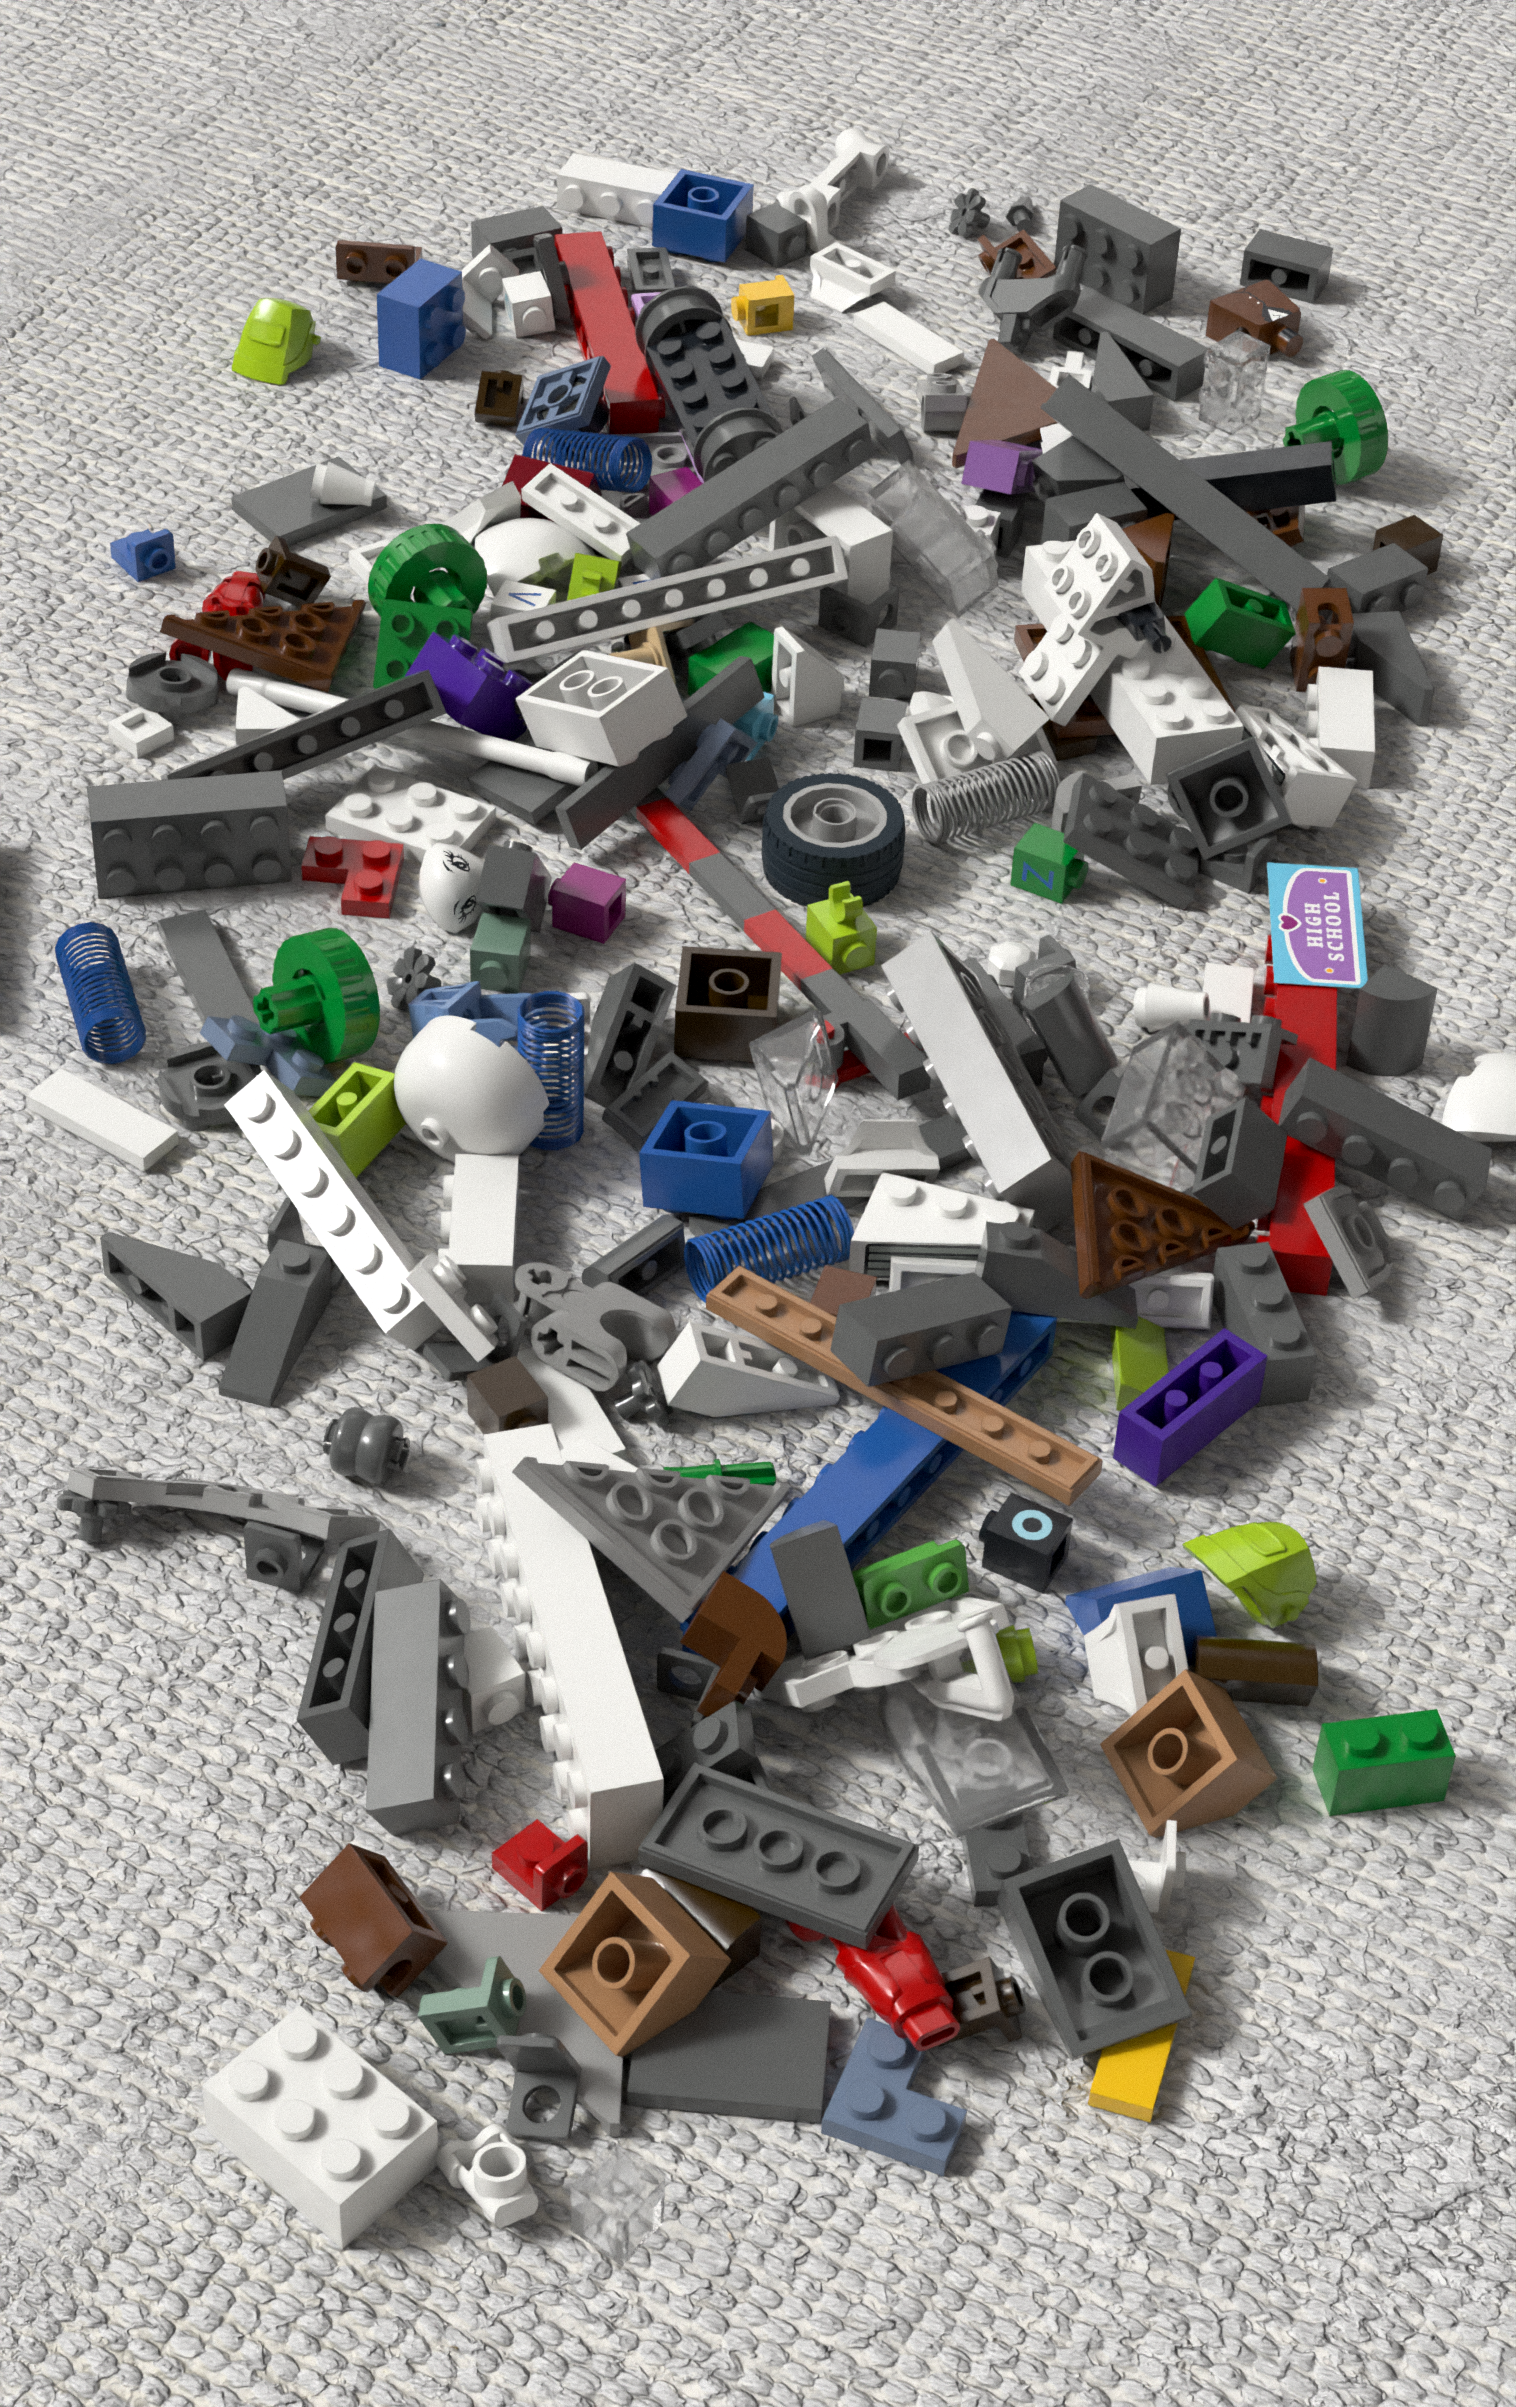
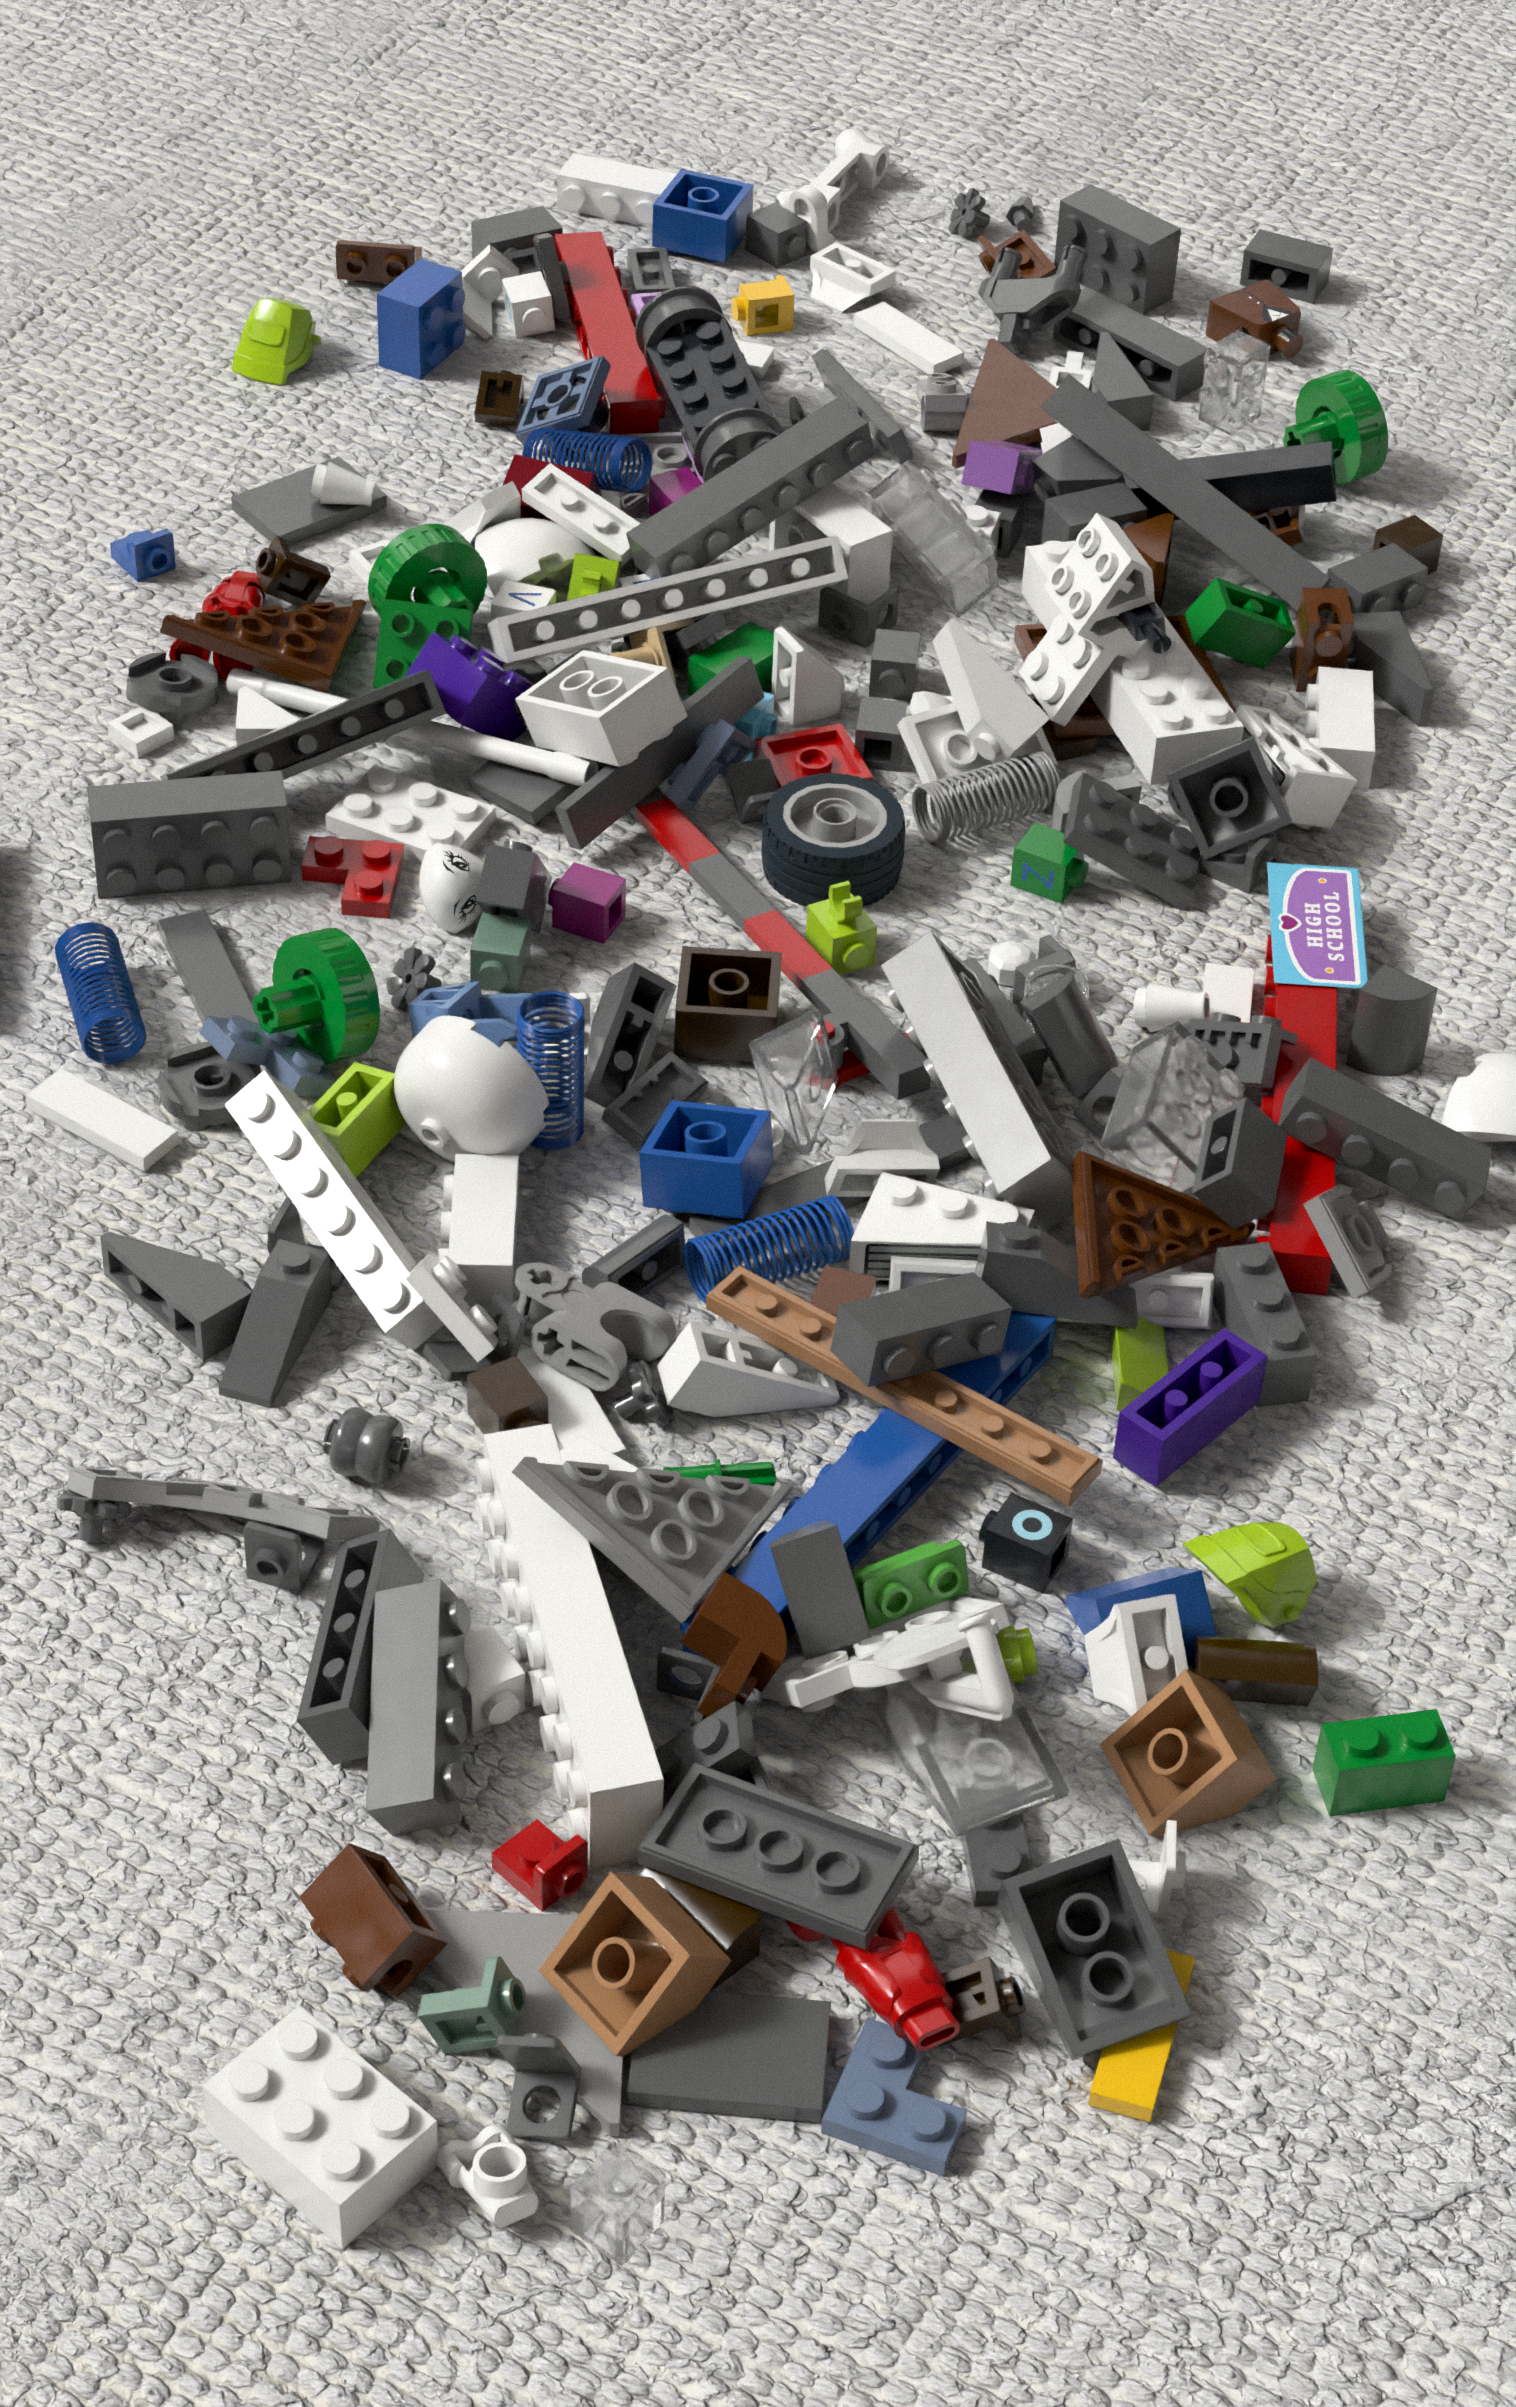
none -> red plate [754,723,873,789]

